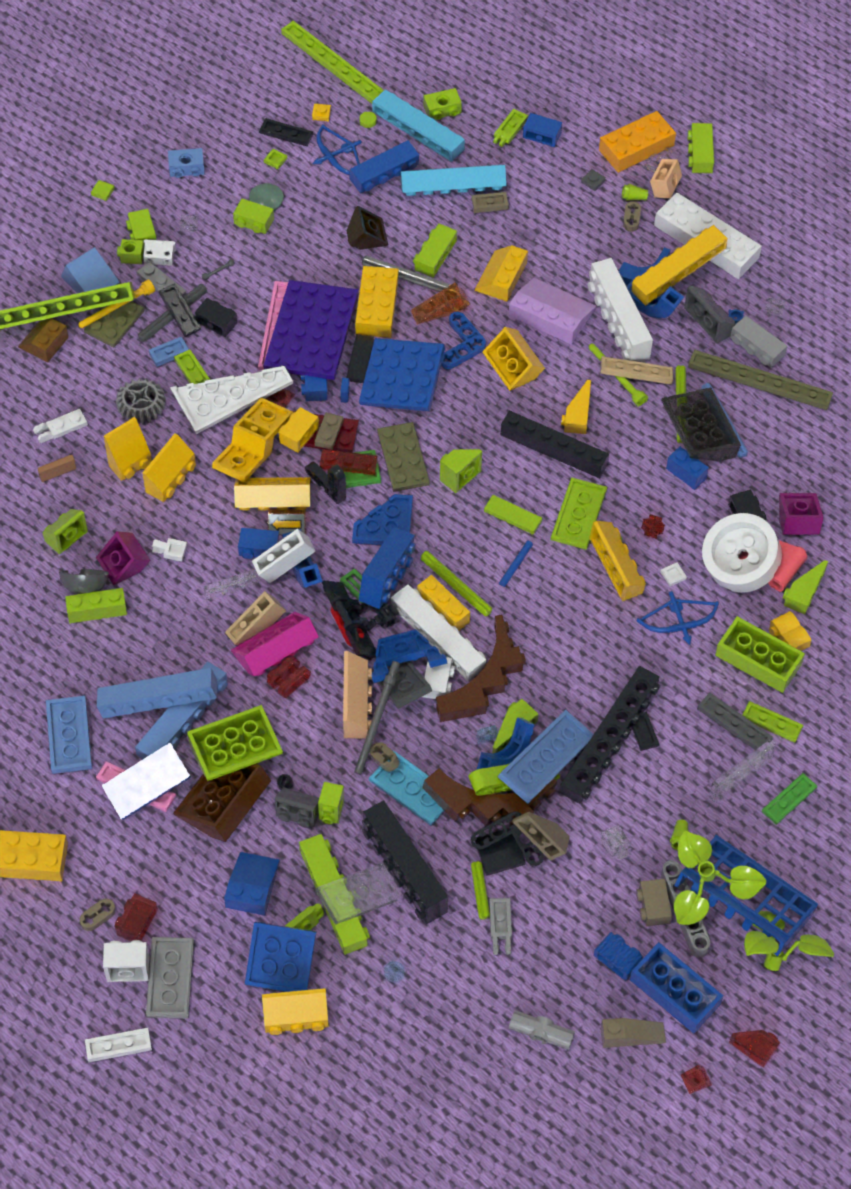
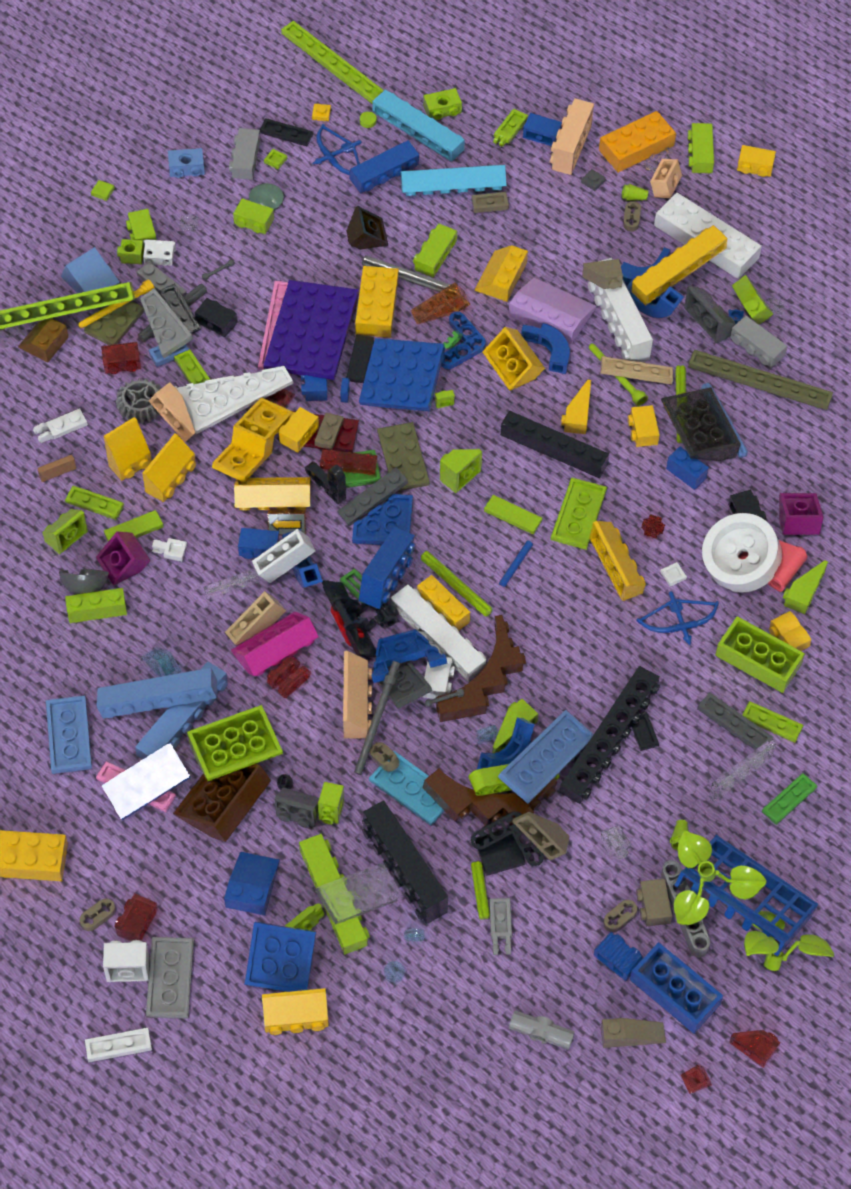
none -> lime tile [65,486,124,520]
none -> clear red brick [101,342,141,374]
none -> lime tile [104,510,164,541]
none -> light grey wing [140,288,194,358]
none -> clear light blue slope [141,647,182,677]
none -> light nougat slope [149,382,195,442]
none -> light grey brick [229,128,260,180]
none -> dark grey plate [337,467,408,526]
none -> clear light blue tile [404,929,425,942]
none -> dark grey hinge [425,689,464,707]
none -> lime plate [435,390,455,409]
none -> bright green tile [443,331,463,349]
none -> blue arch [521,323,570,374]
none -> light nougat brick [550,98,594,175]
none -> dark tan slope [582,259,623,289]
none -> dark tan beam [603,900,637,932]
none -> yellow brick [627,405,660,447]
none -> lime slope [732,275,773,325]
none -> yellow brick [737,145,776,177]

